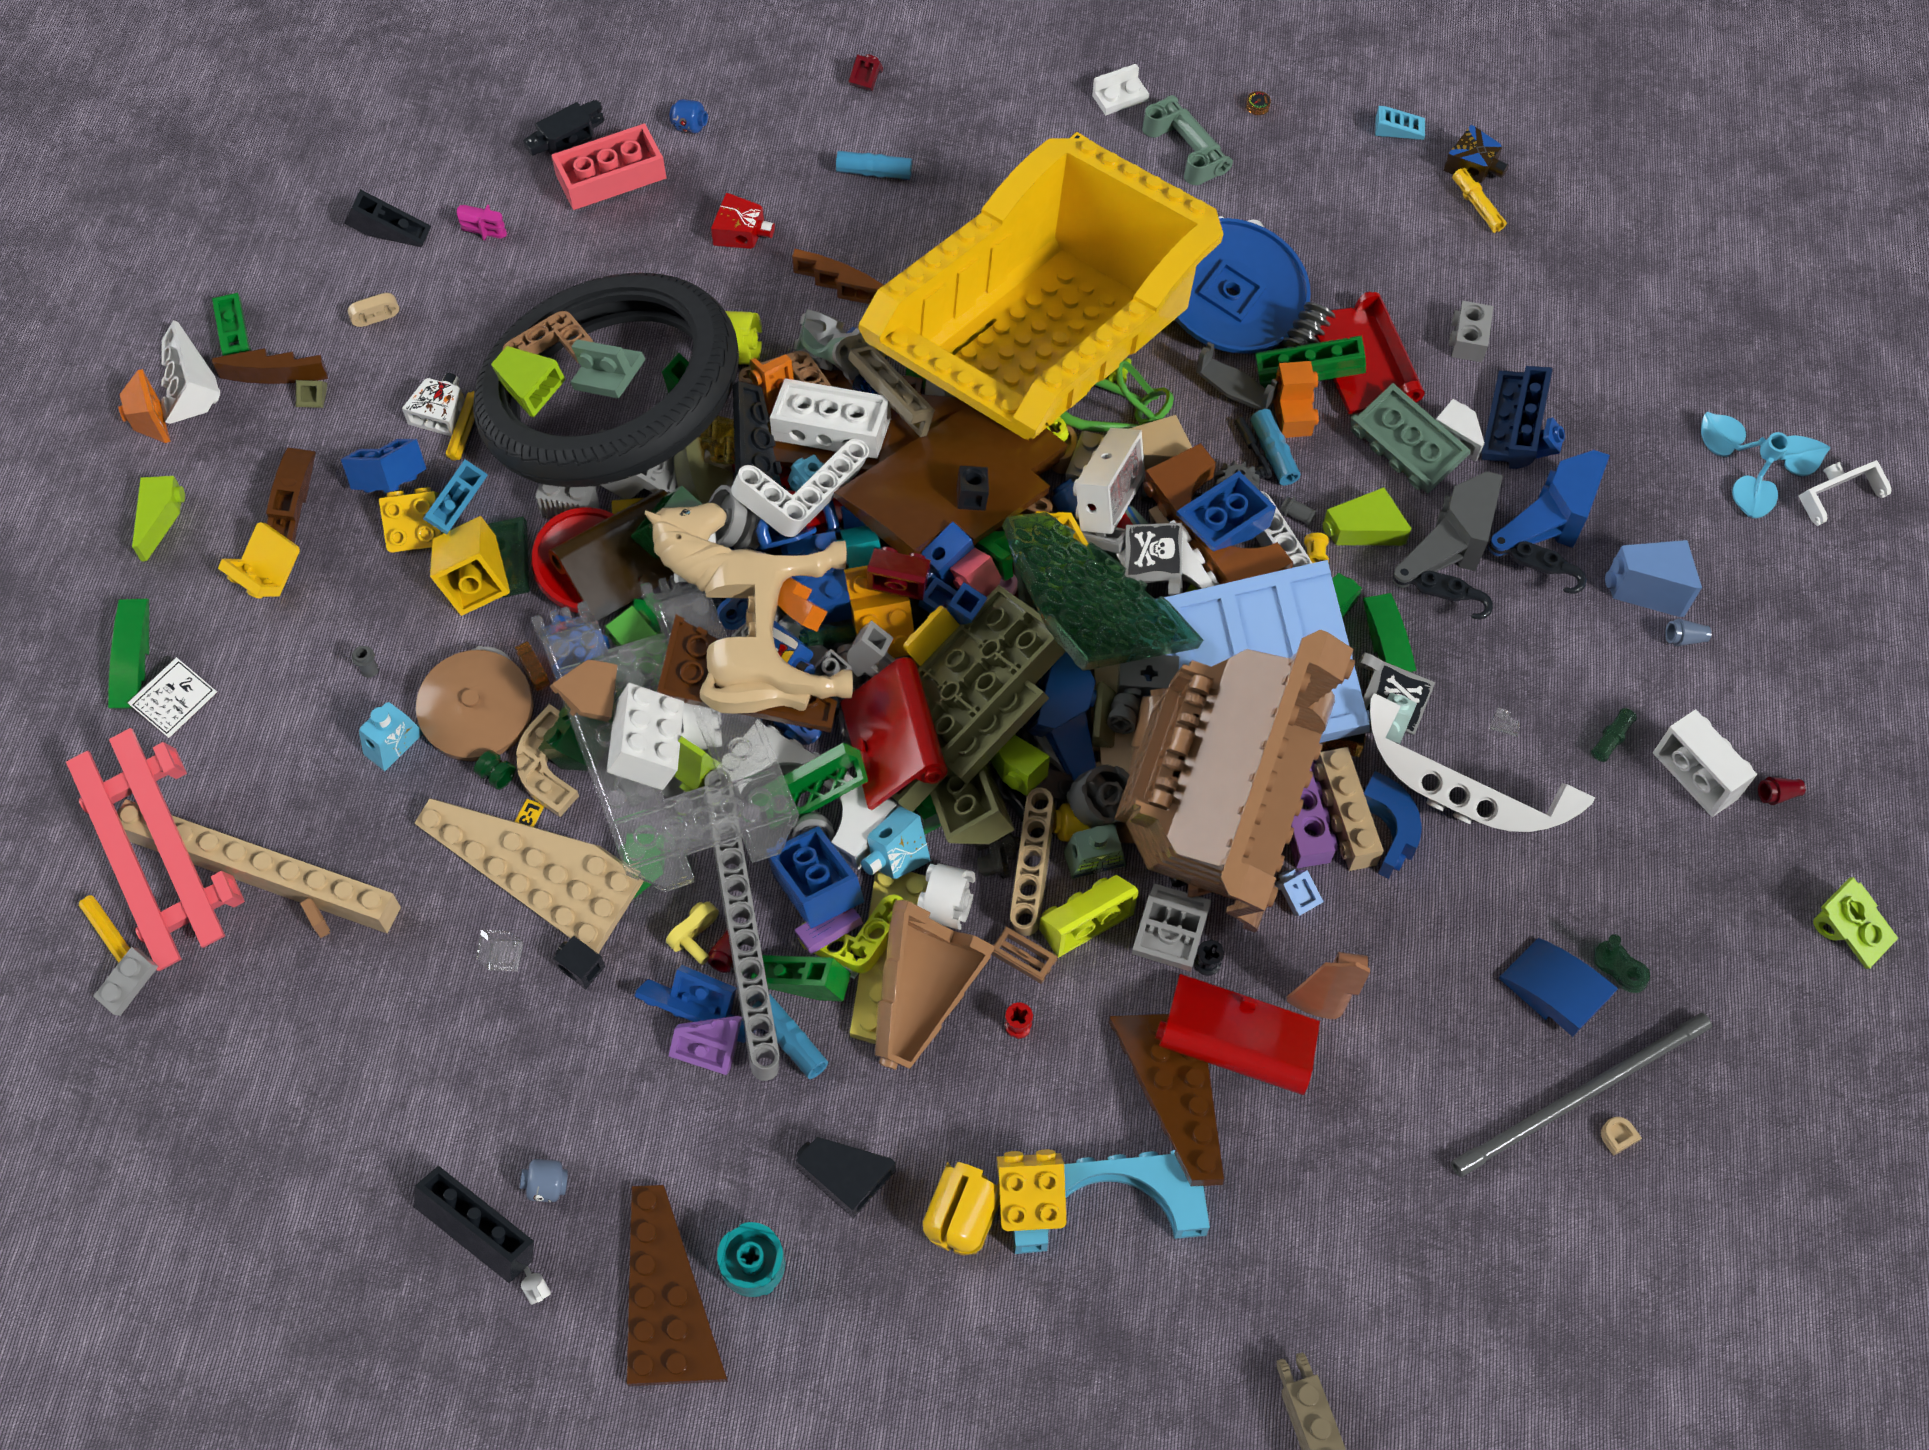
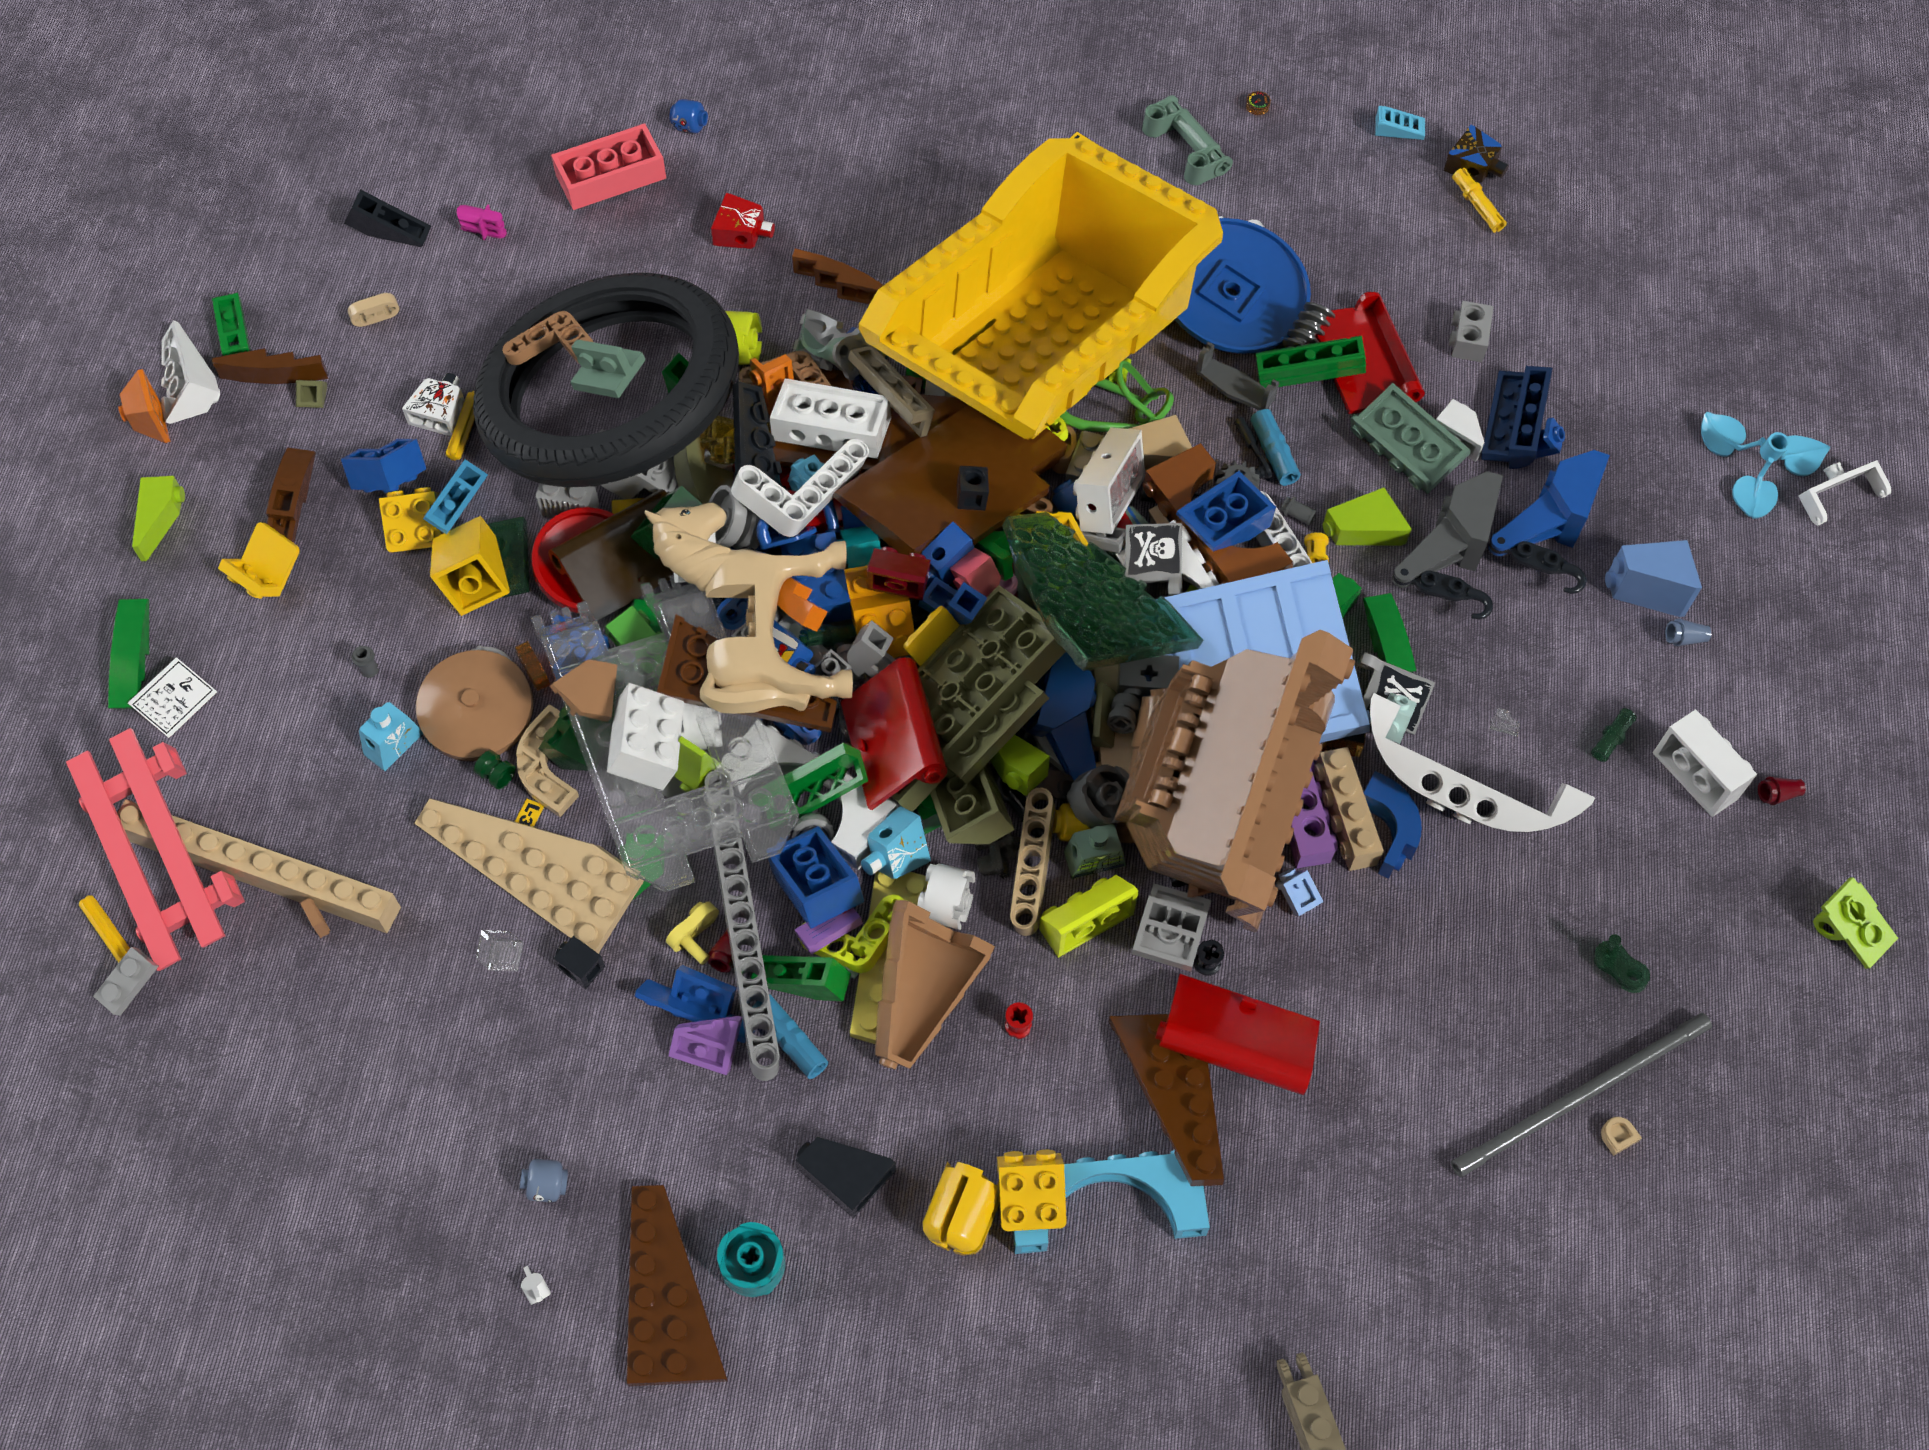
black brick [414,1165,534,1283] -> none
lime slope [491,346,566,417] -> none
black hinge [523,100,604,156] -> none
dark azure axle [836,151,912,180] -> none
dark red bracket [848,54,883,91] -> none
medium nougat tile [991,926,1058,984] -> none
white bracket [1092,64,1149,116] -> none
orange brick [1273,361,1319,438] -> none
nougat panel [1287,952,1370,1019] -> none
blue slope [1499,938,1618,1037] -> none

